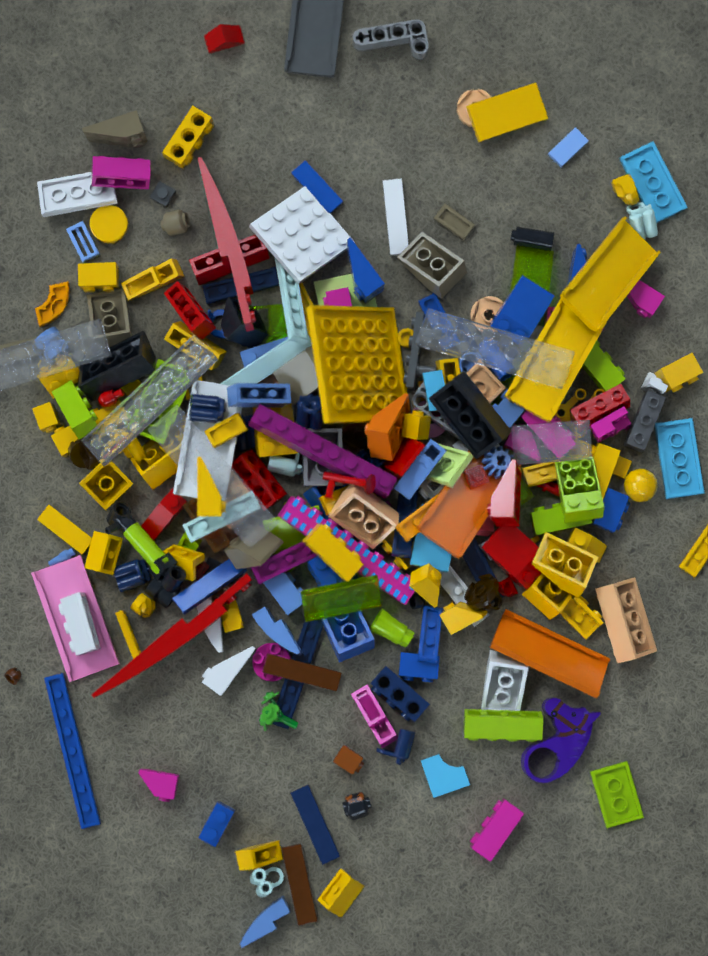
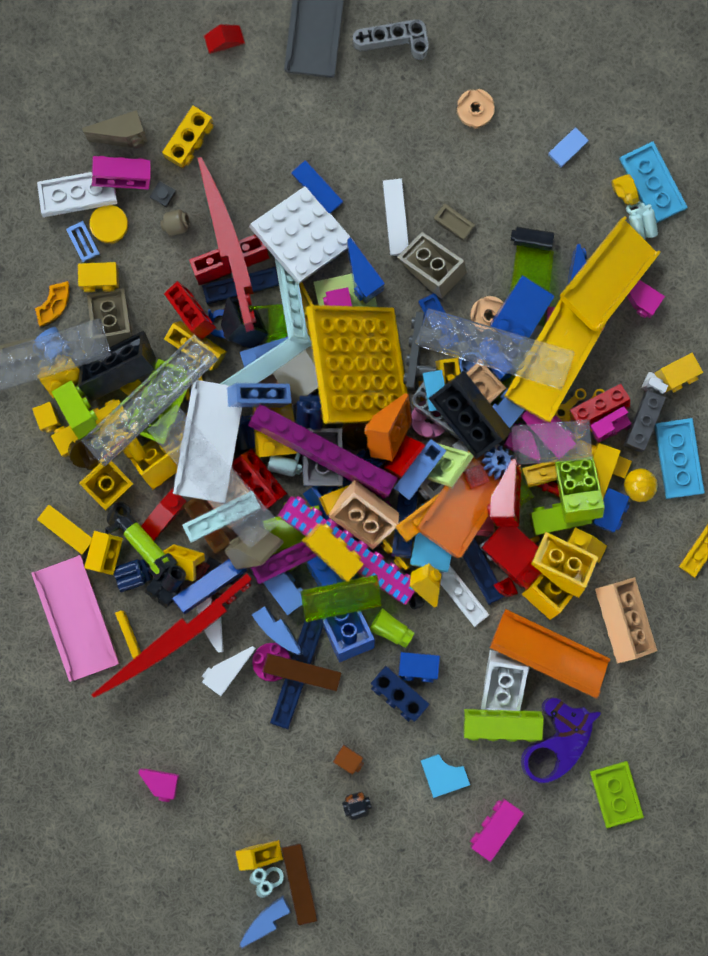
reddish brown hinge [4,668,22,685] -> none
blue tile [44,673,101,829] -> none
medium blue piece [48,548,76,566] -> none
white slope [58,592,101,656] -> none
red cylinder [98,389,125,408] -> none
yellow slope [121,258,185,301] -> none
yellow rock [130,593,156,618] -> none
lime plate [178,532,203,551] -> none
dark blue piece [189,394,226,423] -> none
yellow slope [197,457,226,517] -> none
blue brick [198,801,235,847] -> none
yellow tile [204,412,248,449] -> none
yellow rock [221,600,244,633] -> none
bright green plant [259,691,298,731] -> none
dark blue tile [291,785,340,865] -> none
yellow panel [317,868,364,917] -> none
red piece [323,471,376,499] -> none
dark pink slope [351,684,398,748] -> none
dark blue piece [376,729,416,765] -> none
yellow tile [398,328,414,348] -> none
yellow brick [402,410,431,440] -> none
blue tile [417,605,443,664] -> none
yellow slope [440,601,488,635] -> none
dark brown tile [464,574,502,611] -> none
yellow tile [466,82,548,143] -> none
yellow bracket [559,596,604,640] -> none
lime brick [582,340,625,391] -> none

